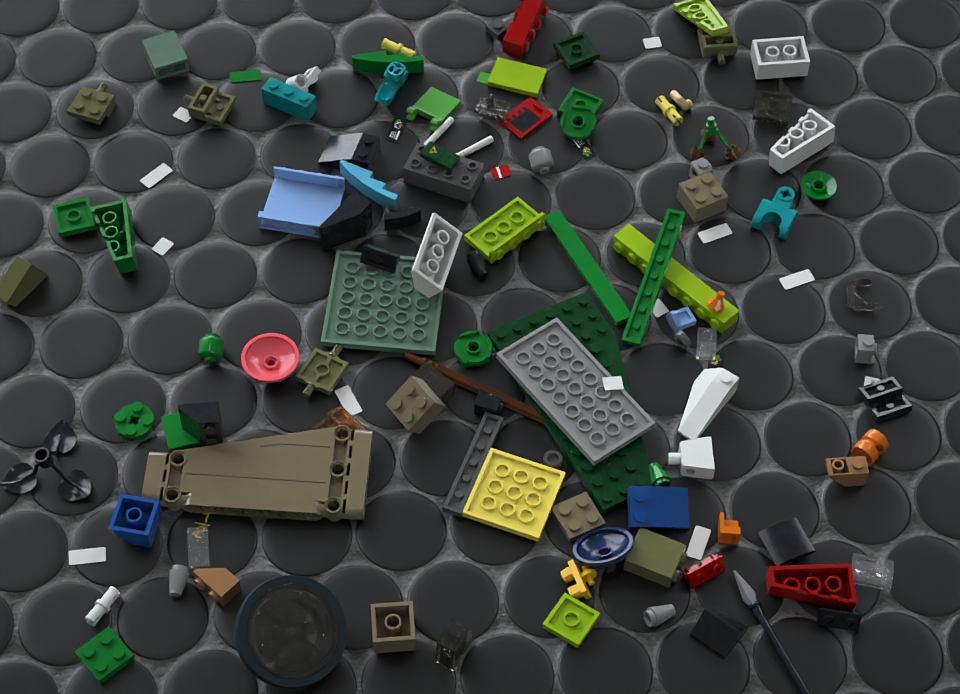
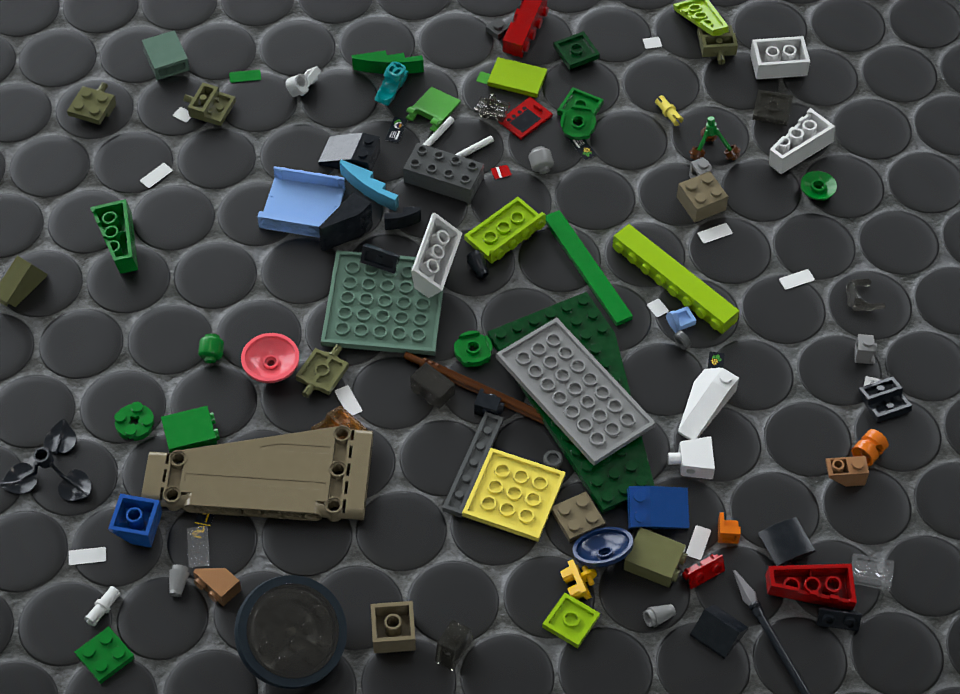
green plate [52,198,96,238] -> none
white sticker [152,237,174,255] -> none
black slope [178,401,223,445] -> none
teal brick [261,77,317,121] -> none
light yellow pin [381,38,416,58] -> none
dark tan brick [386,376,445,434] -> none
dark green tile [420,141,460,172] -> none
white sticker [602,376,624,390] -> none
green plate [621,208,686,347] -> none
green cone [649,462,671,487] -> none
tan arm [670,90,693,111] -> none
clear slope [696,327,717,362] -> none
orange rock [707,291,725,312] -> none
teal piece [751,186,798,240] -> none

